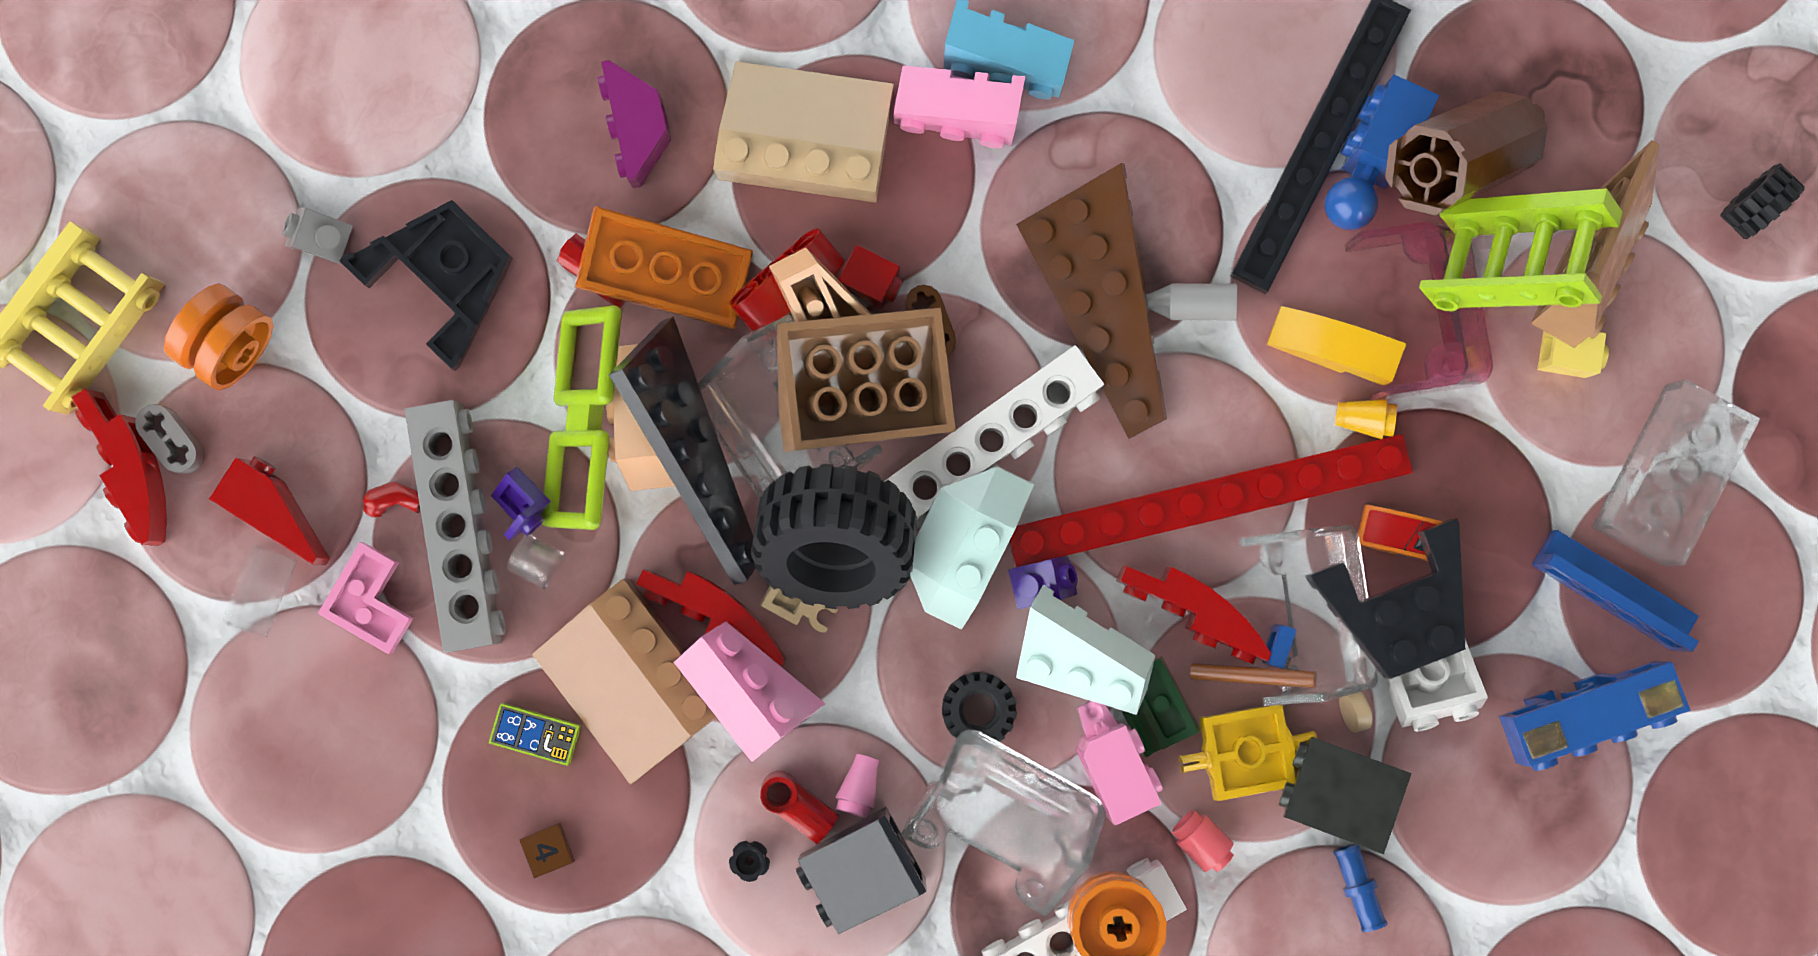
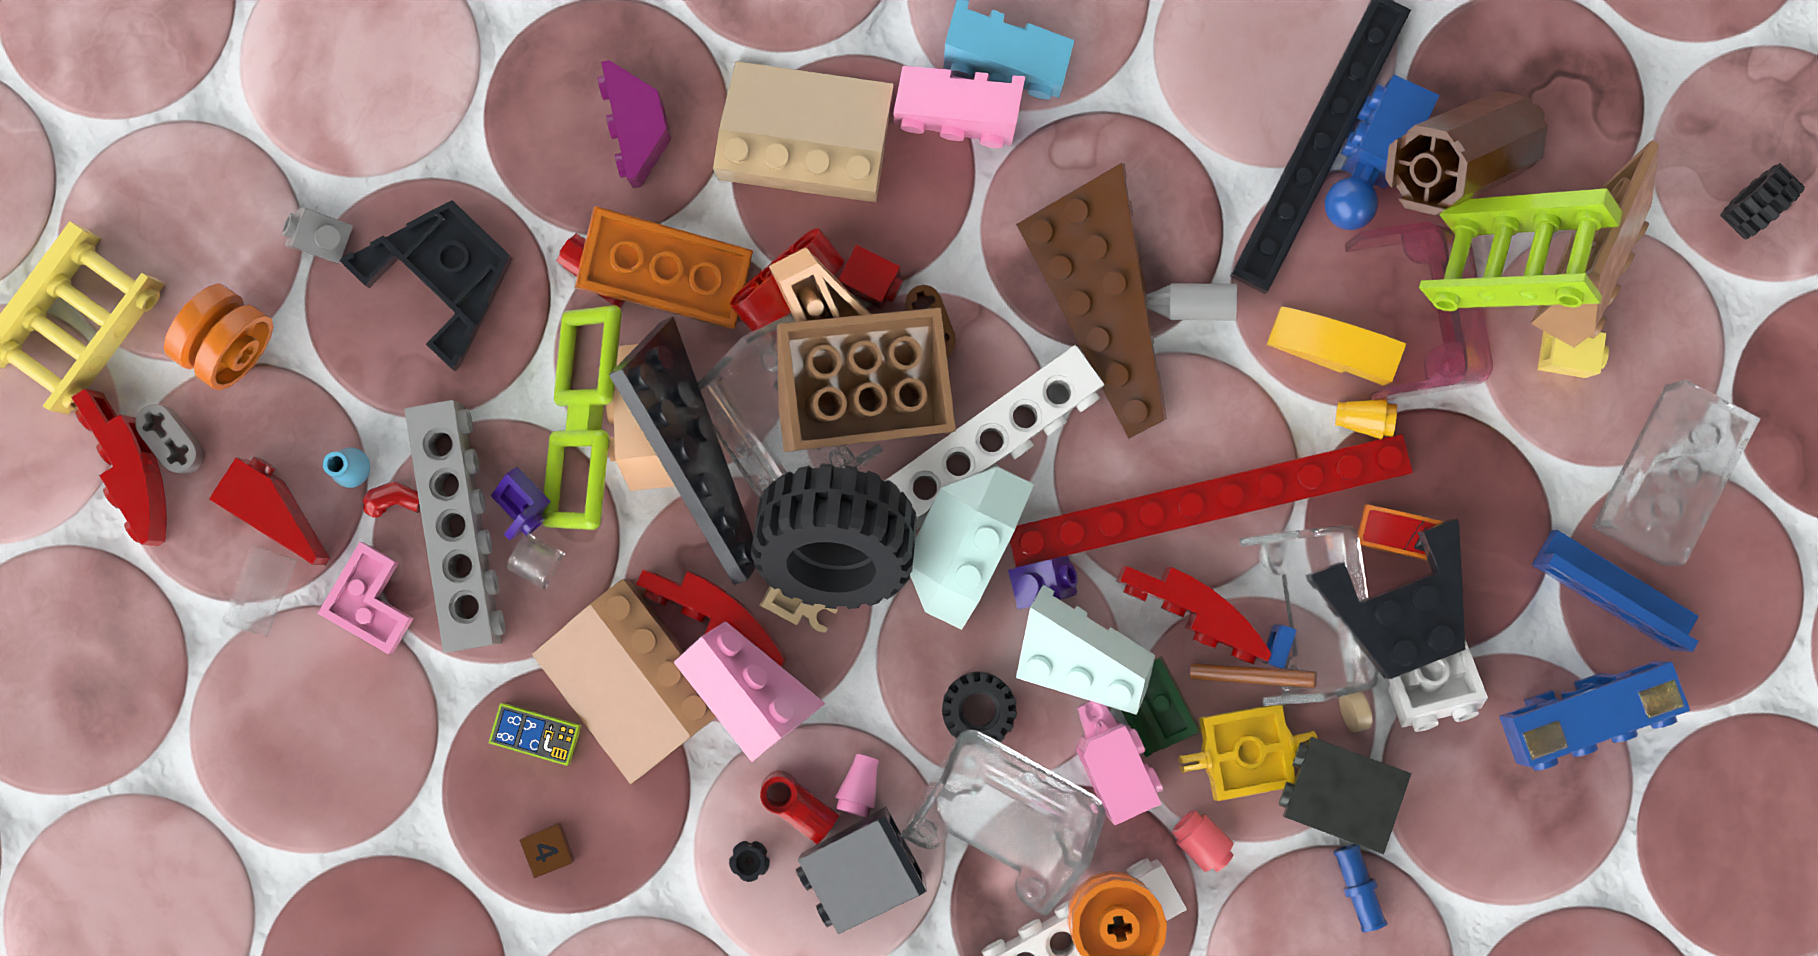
none -> medium azure cone [323,447,370,488]

